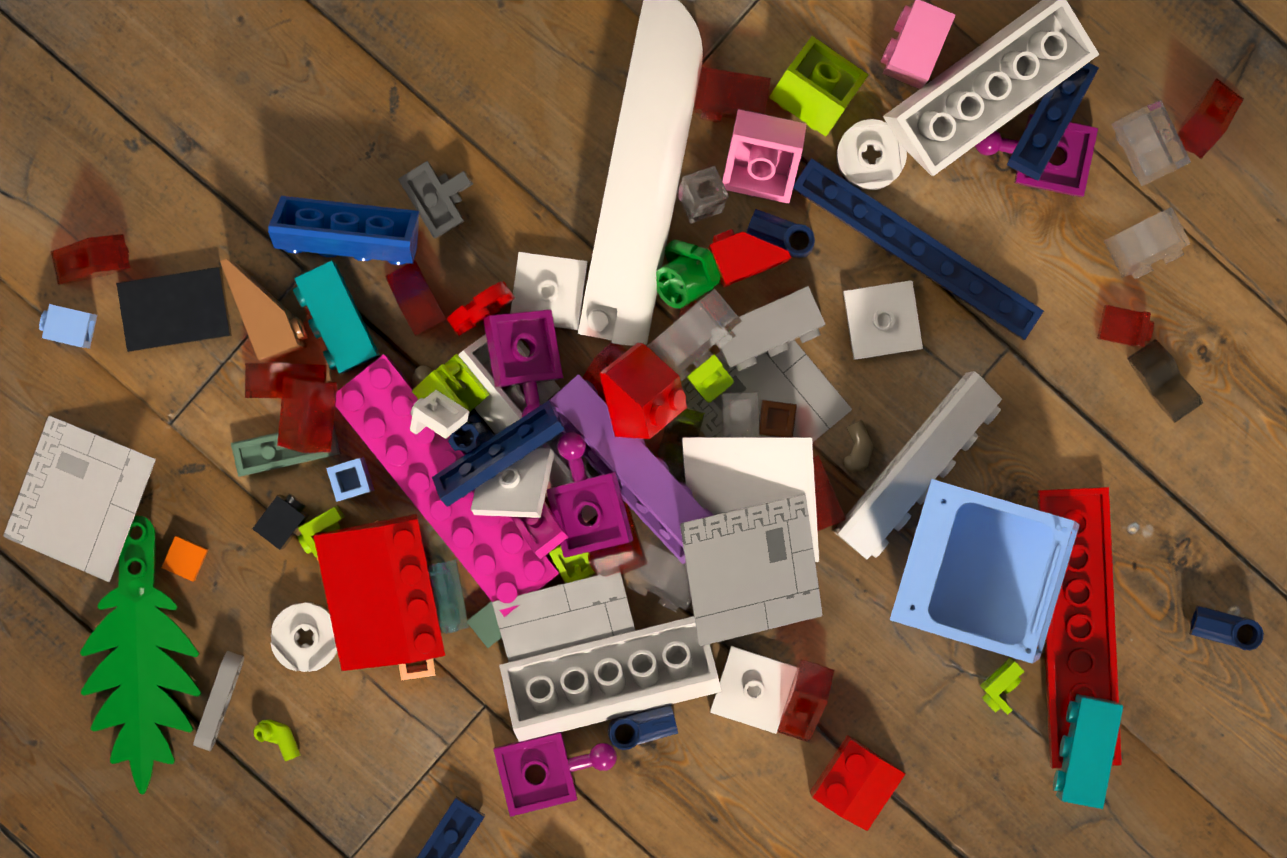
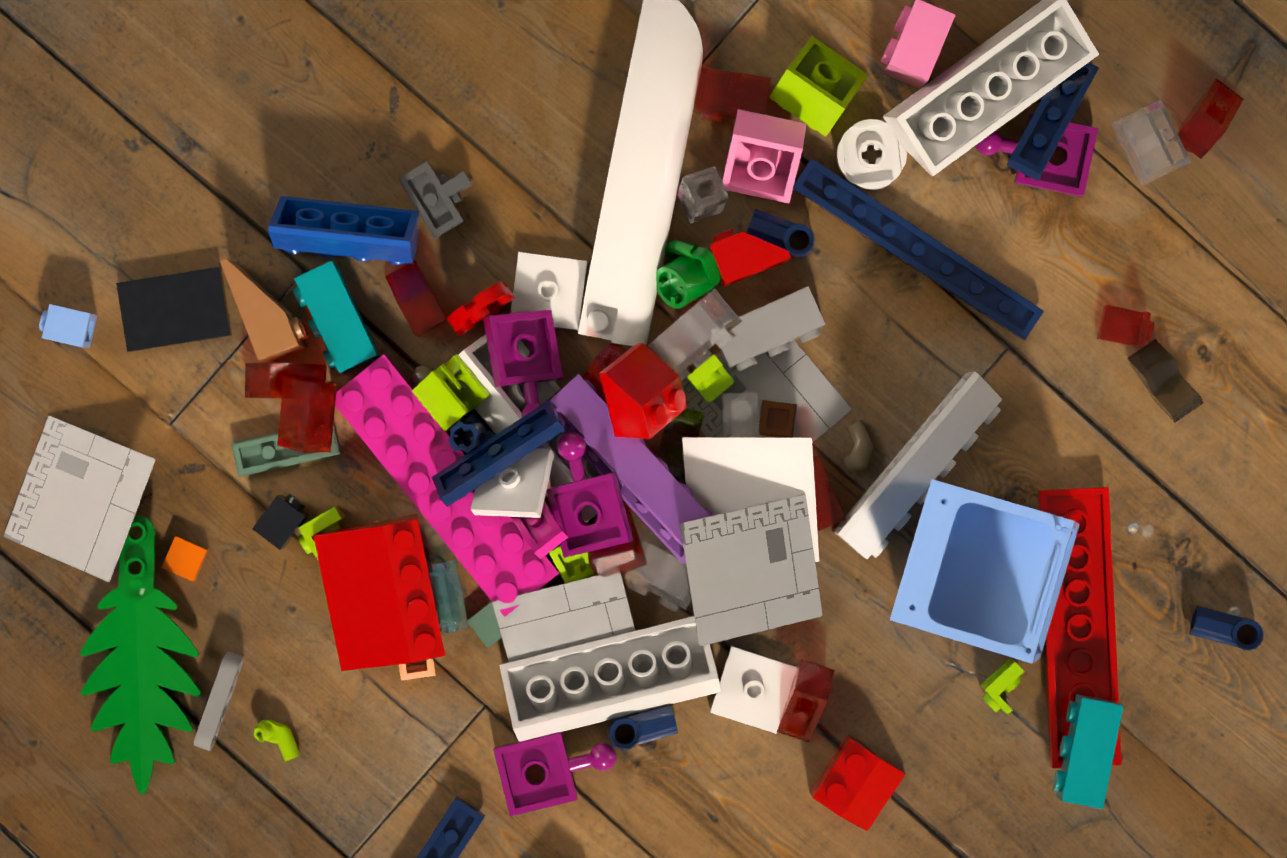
clear red slope [51,234,131,285] -> none
white plate [271,602,337,672] -> none
light blue brick [326,457,374,502] -> none
white bracket [410,390,469,439] -> none
white plate [843,280,923,360] -> none
clear brick [1103,207,1191,280] -> none

